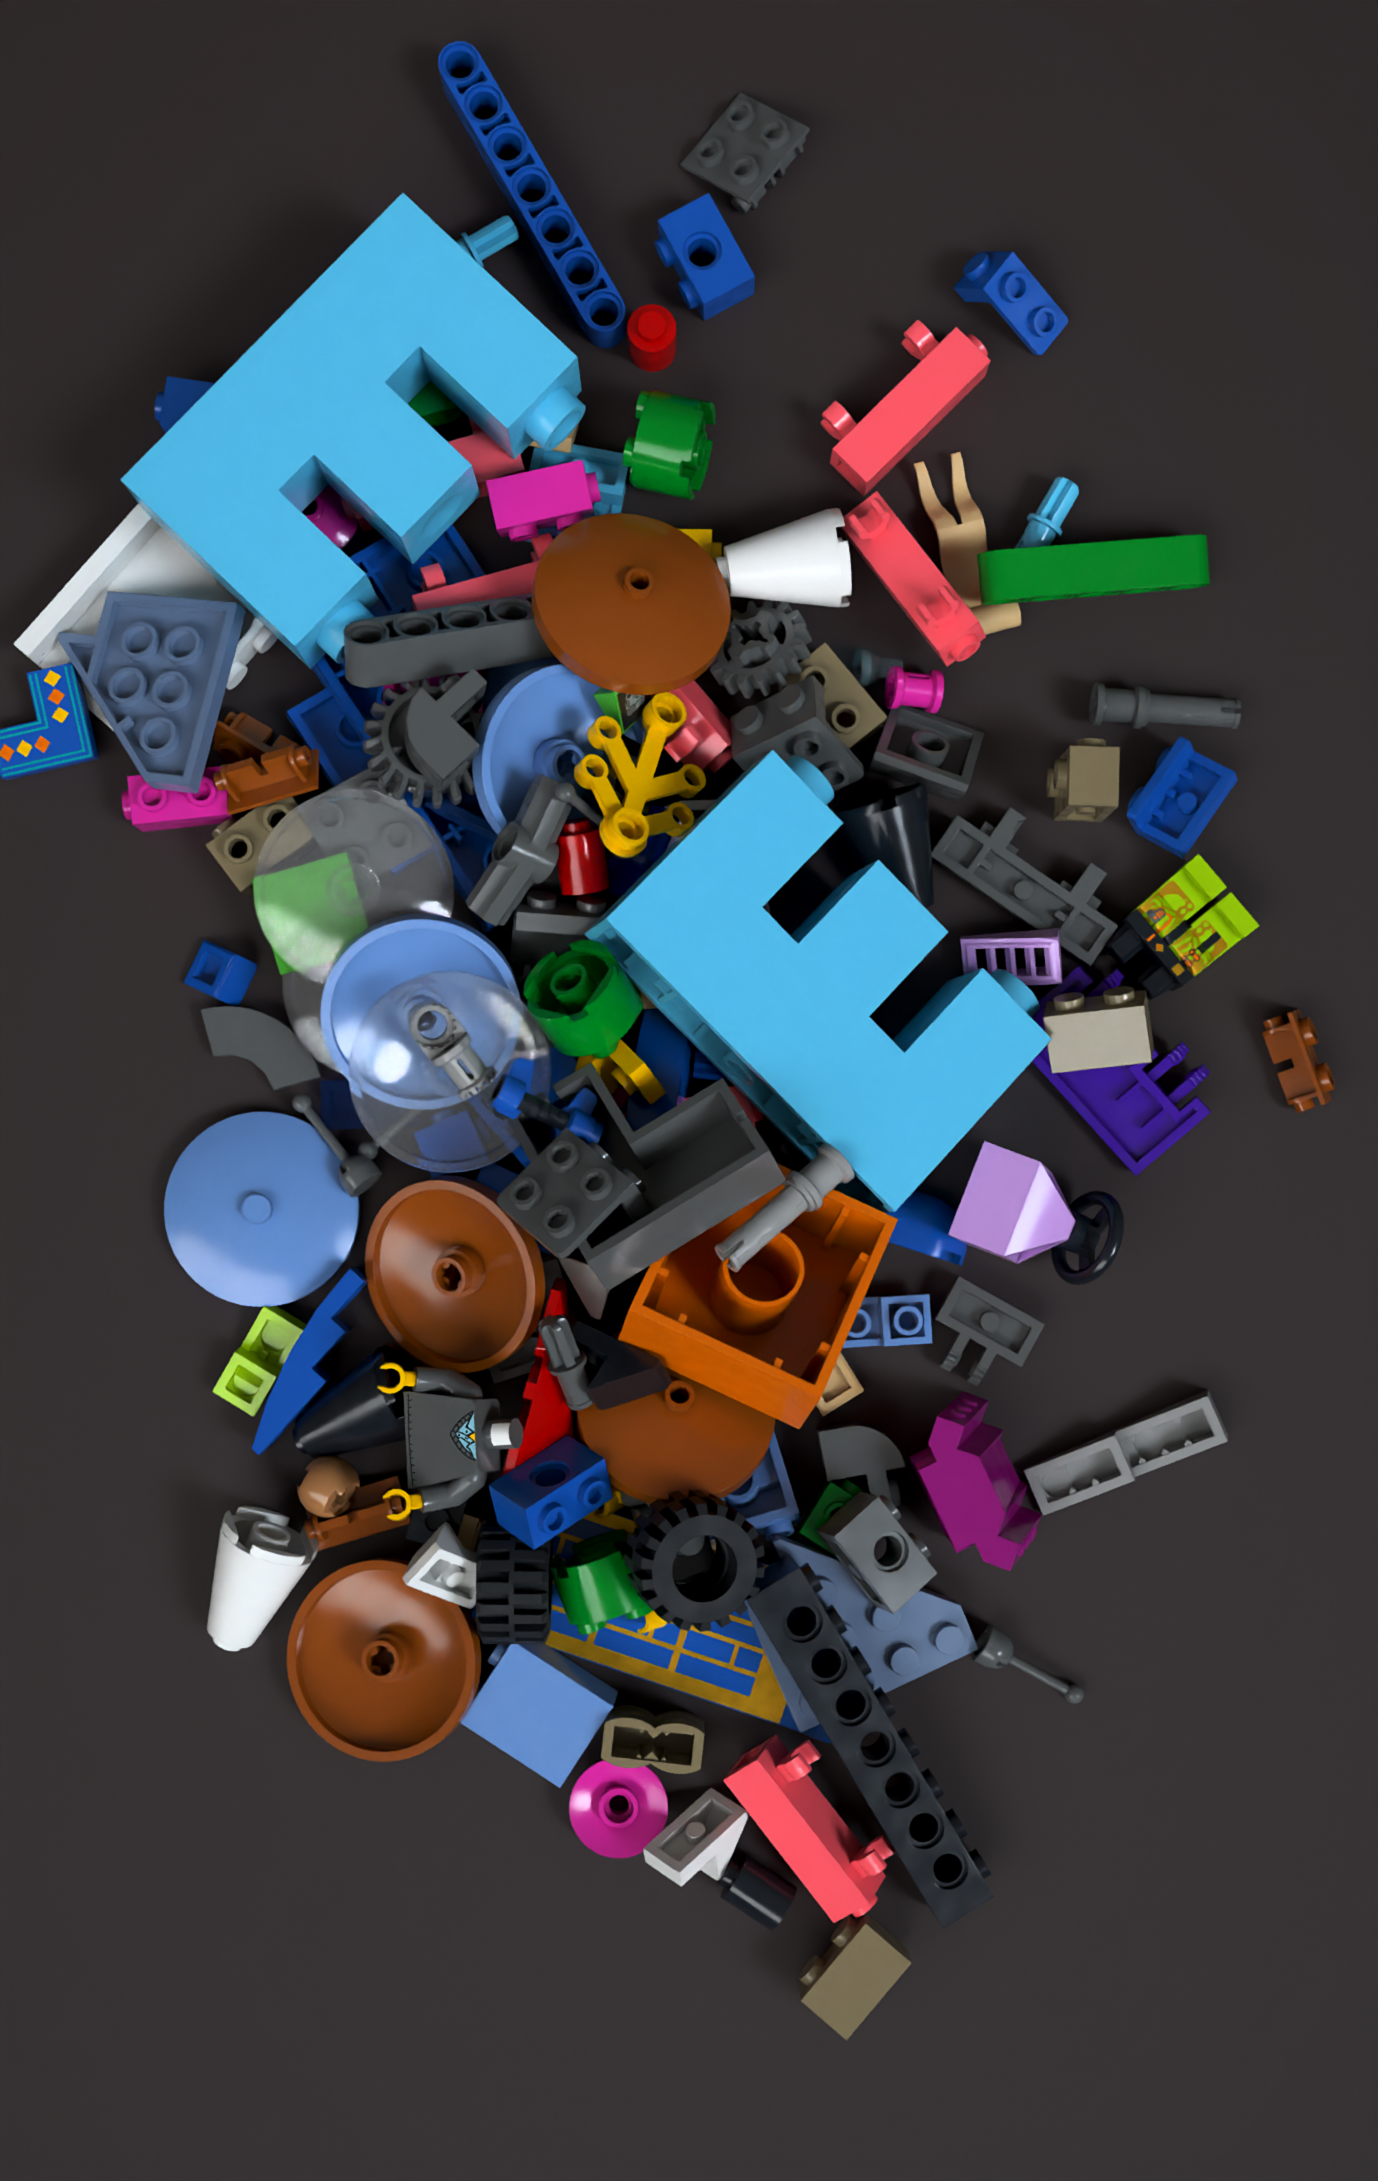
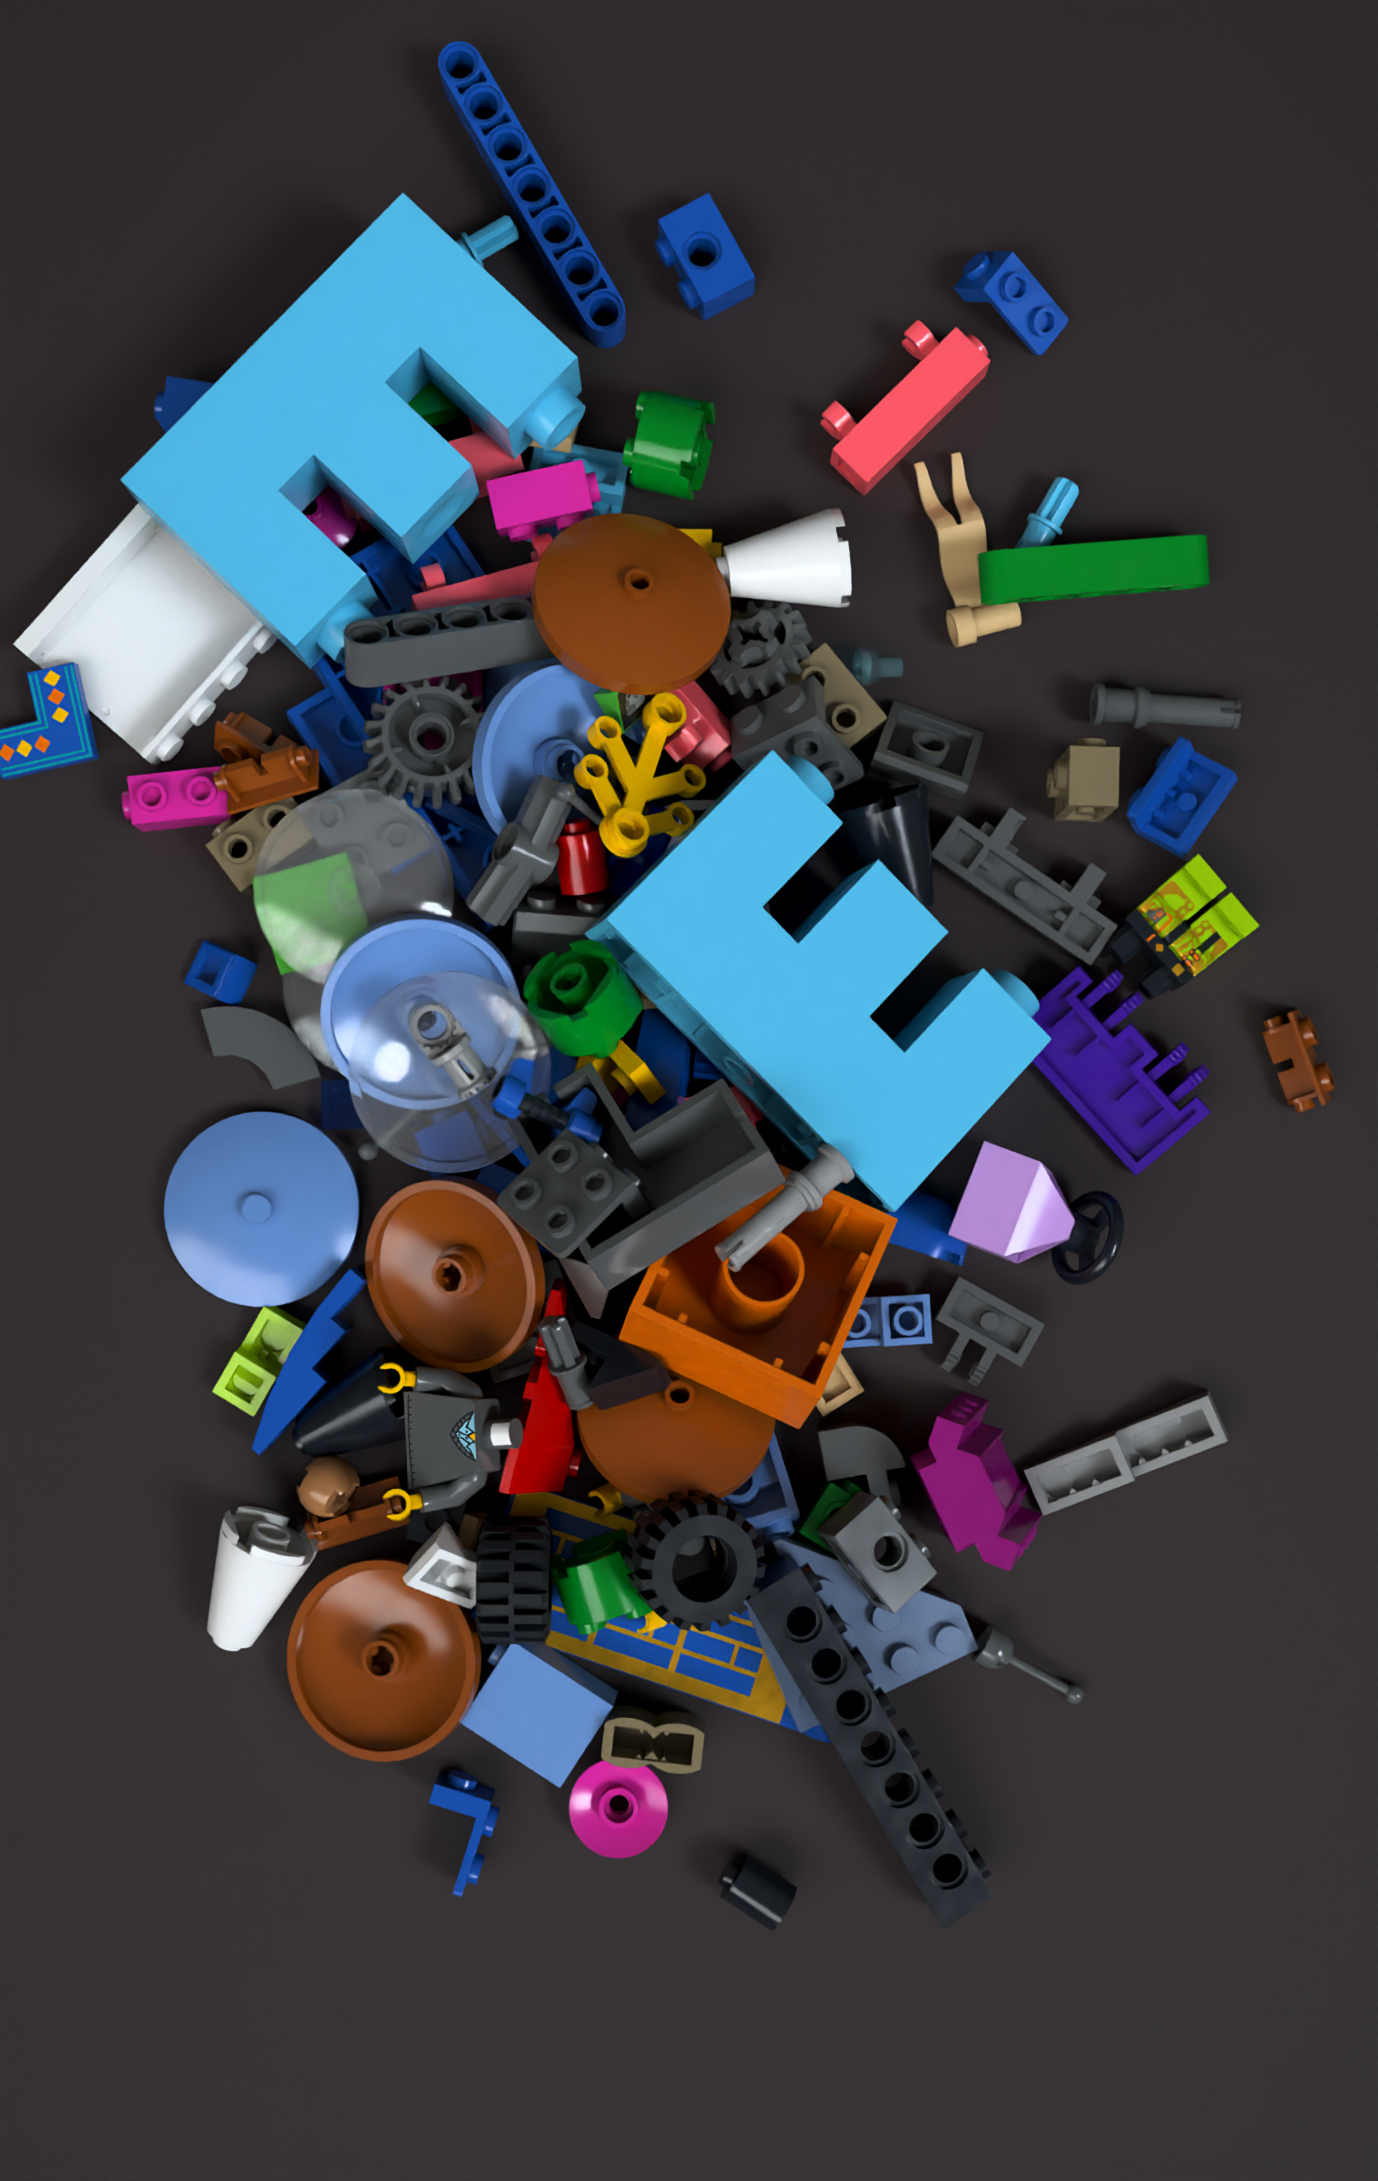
sand blue wing [57,591,246,794] -> none
dark grey hinge [292,1093,382,1198] -> none
dark grey brick [405,668,487,793] -> none
blue brick [488,1435,613,1550] -> none
red brick [627,304,677,372] -> none
white slope [643,1788,748,1887] -> none
dark grey hinge [680,92,810,214] -> none
coral brick [723,1734,896,1923] -> none
dark tan brick [798,1913,912,2041] -> none
coral brick [841,491,986,667] -> none
dark pink bush [884,666,944,714] -> none
lavender slope [960,928,1063,985] -> none
brick [1043,986,1154,1073] -> none
none -> blue bracket [429,1770,500,1897]

